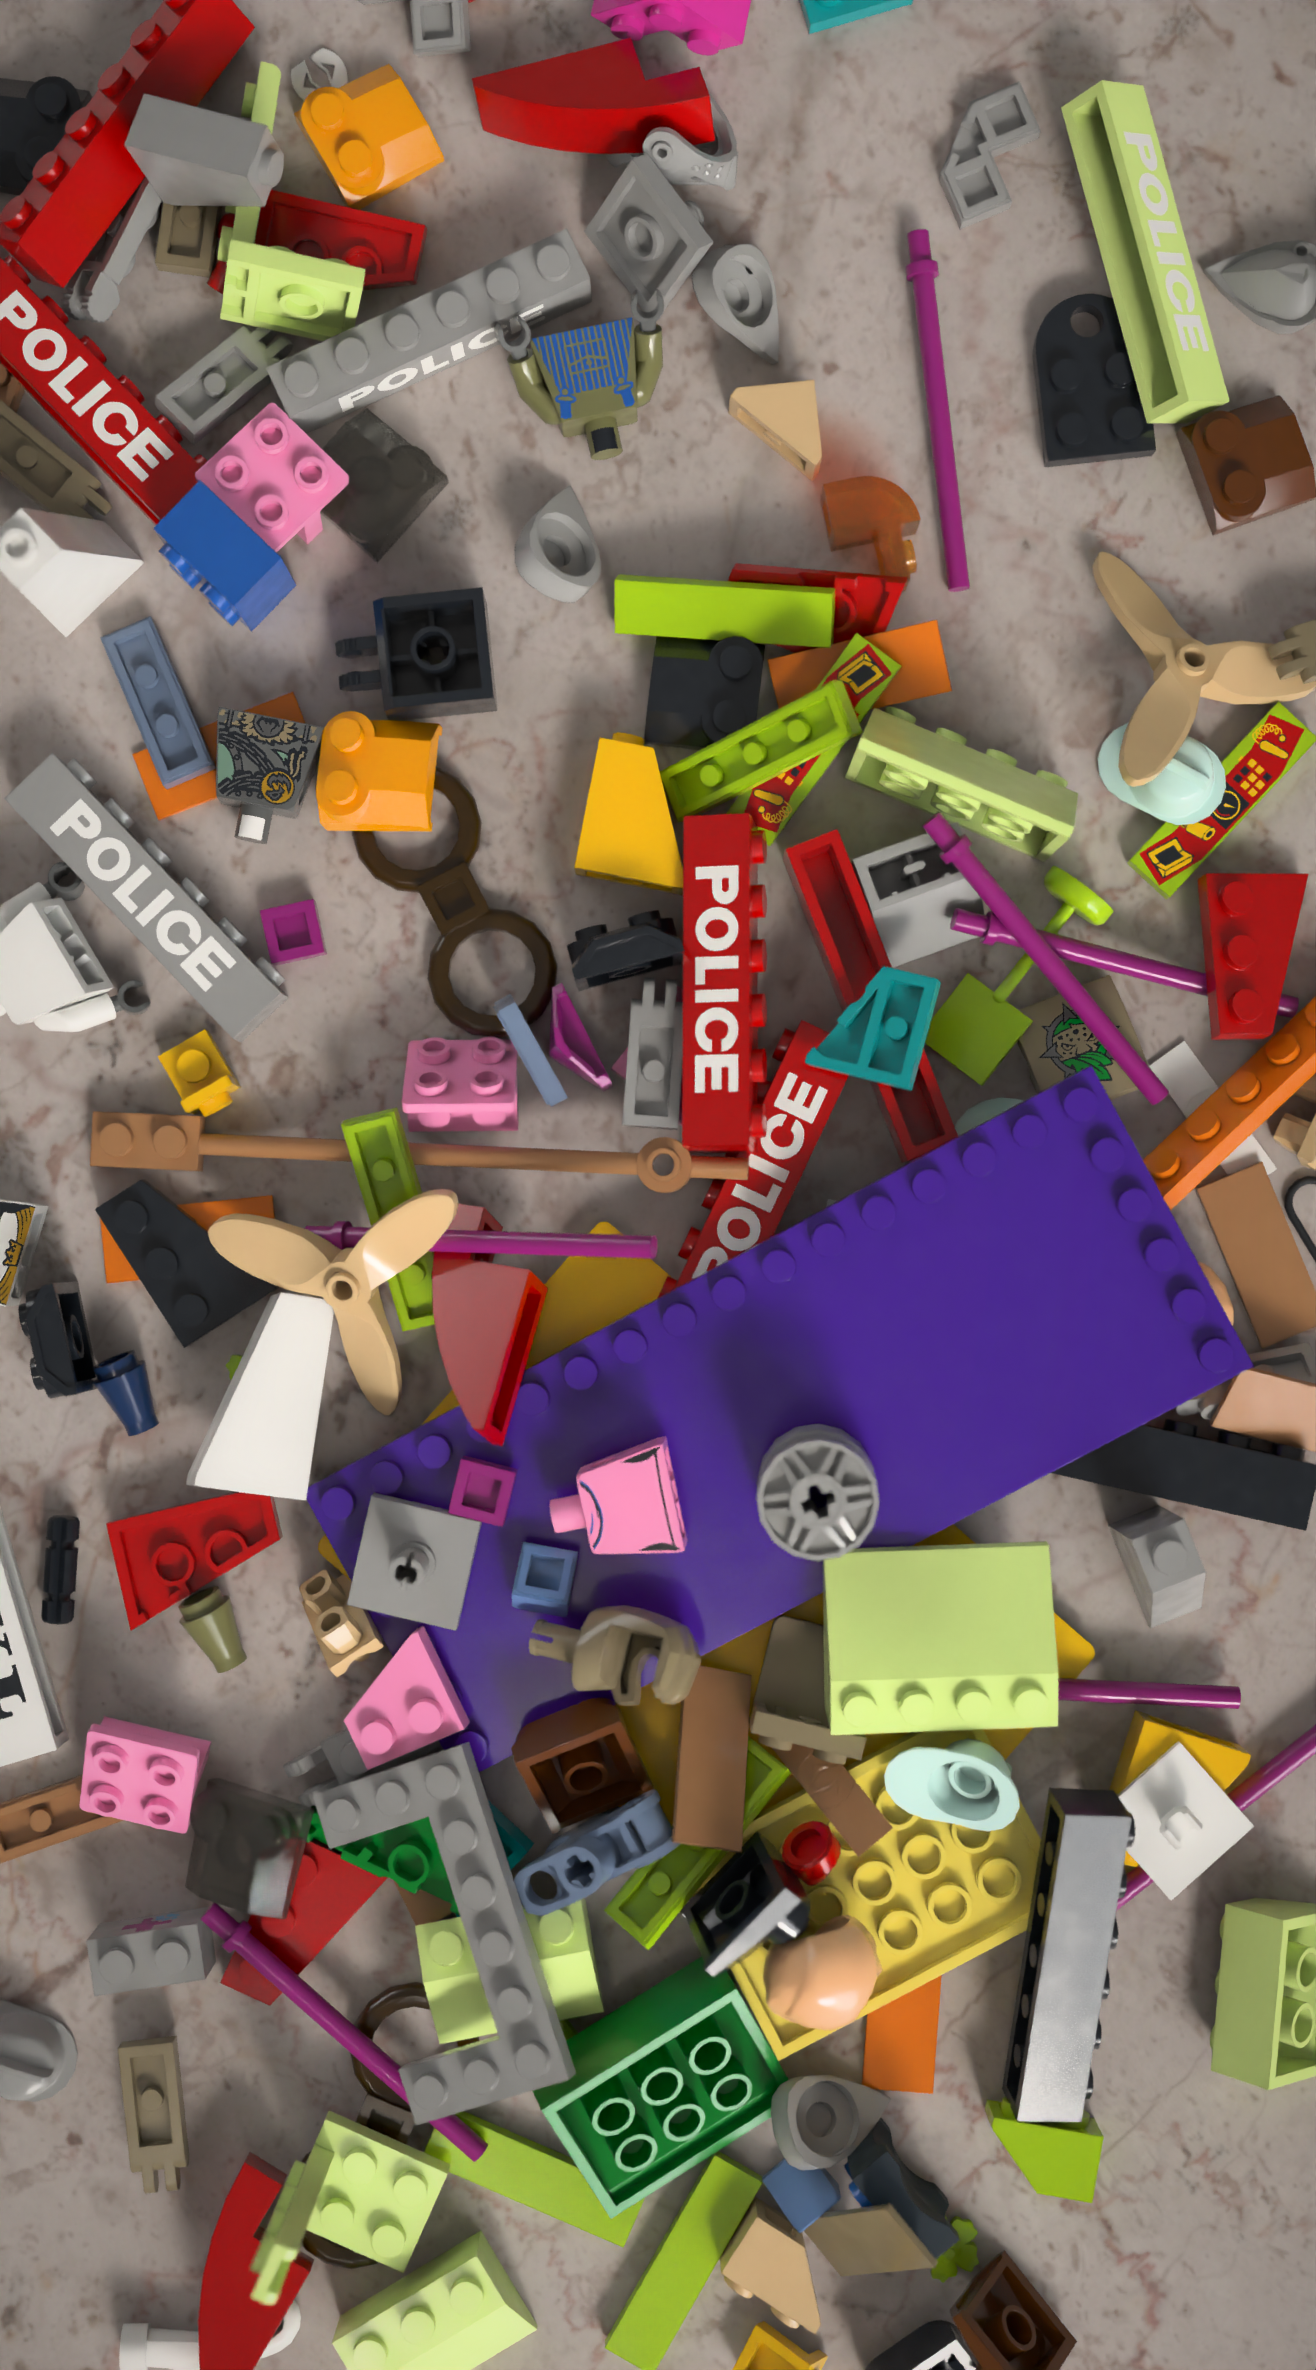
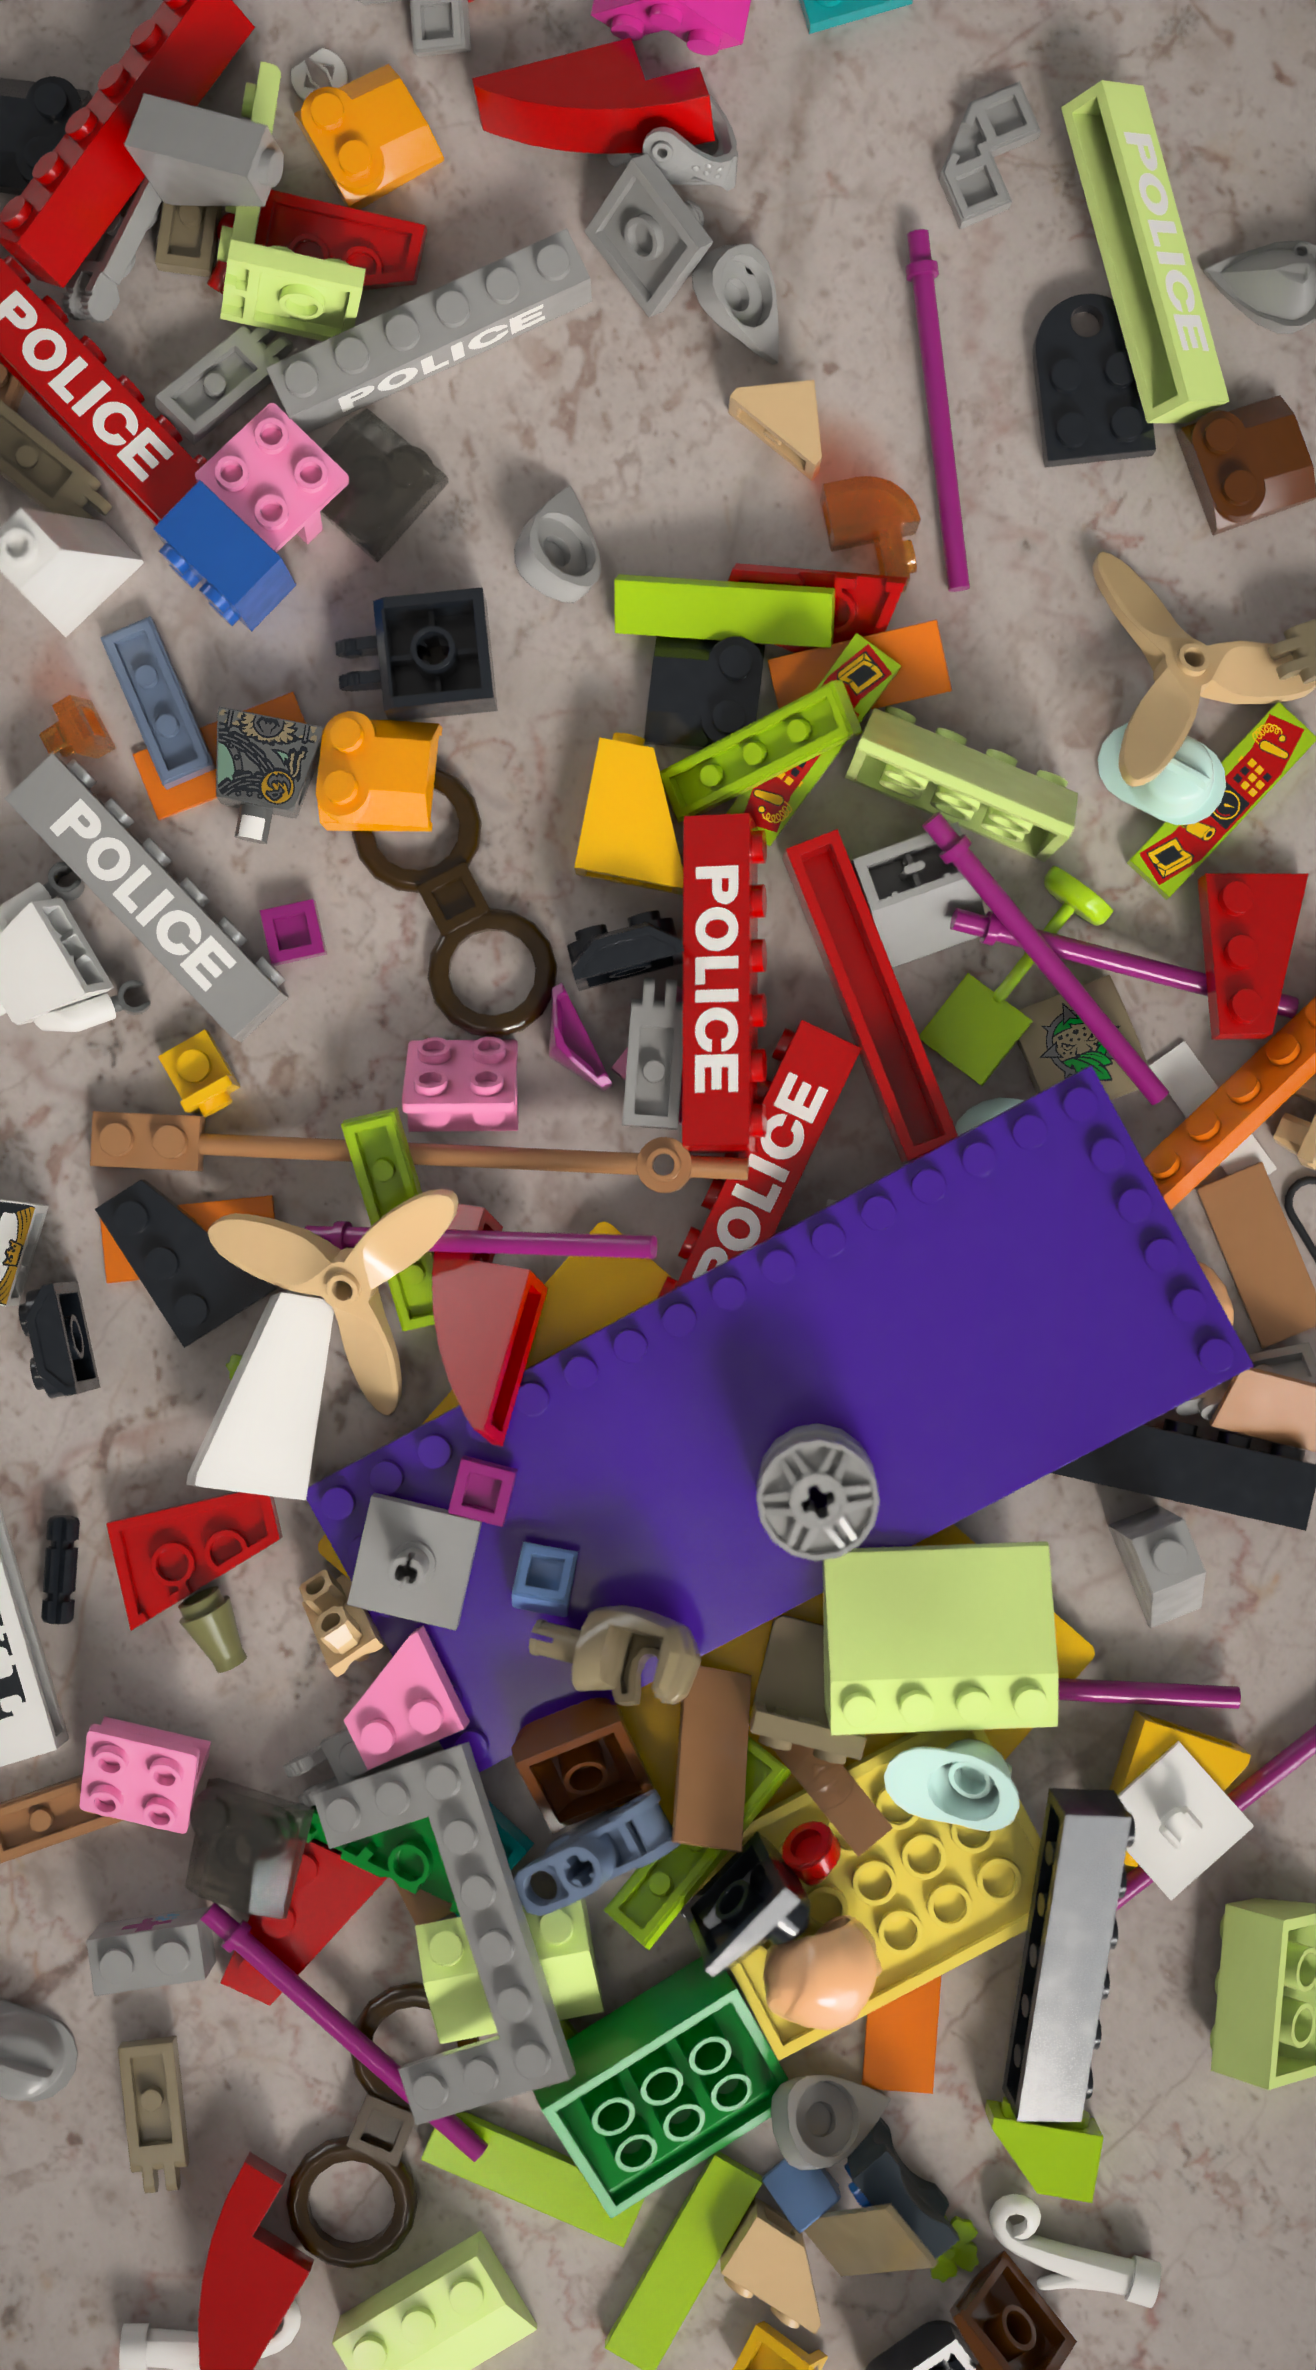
dark blue cone [93,1350,159,1436] -> none
yellowish green bracket [250,2110,450,2304] -> none
sand blue tile [493,993,568,1107] -> none
olive torso [494,289,664,460] -> none
bright pink torso [549,1436,687,1554] -> none
teal wing [805,966,941,1091] -> none
none -> clear orange tile [39,695,116,759]
none -> white plant [989,2194,1162,2308]

